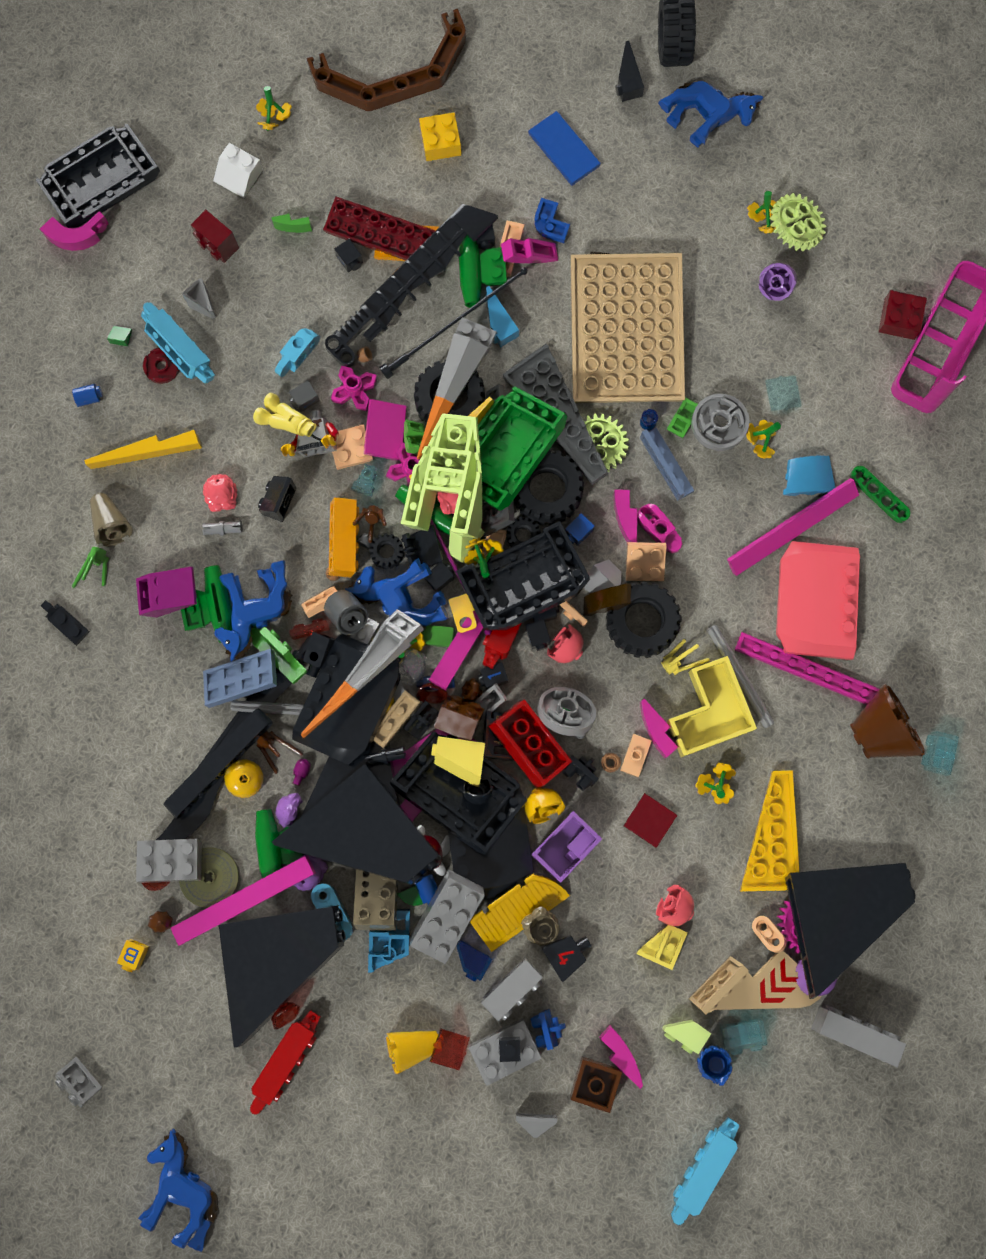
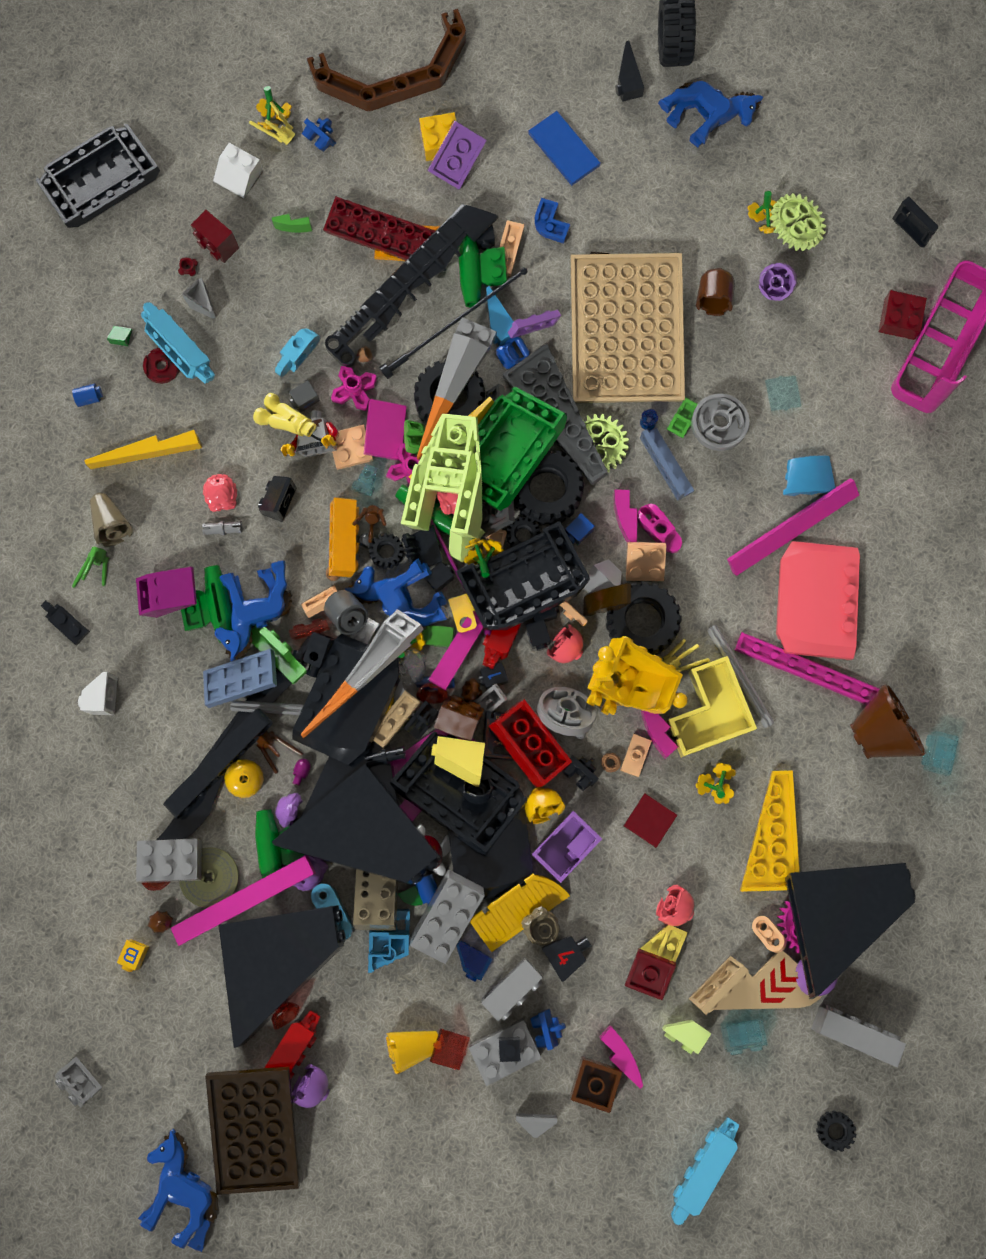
dark pink arch [39,211,109,251] -> none
black brick [334,239,363,272] -> none
dark pink slope [501,238,558,263] -> none
blue hair [697,1045,733,1086] -> none
yellow plant [746,420,781,459] -> none
green beam [850,466,910,523] -> none
none -> white slope [78,672,118,715]
none -> dark red plate [178,257,198,276]
none -> dark brown plate [205,1067,300,1195]
none -> light yellow plant [249,101,295,145]
none -> medium lavender cylinder [292,1064,329,1108]
none -> blue hips [302,118,336,152]
none -> medium lavender plate [428,120,487,189]
none -> blue piece [496,337,530,369]
none -> medium lavender plate [507,310,561,338]
none -> yellow piece [587,636,687,715]
none -> dark red tile [625,948,676,1001]
none -> reddish brown cylinder [696,268,735,316]
none -> black tyre [816,1111,857,1152]
none -> black container [892,196,938,248]

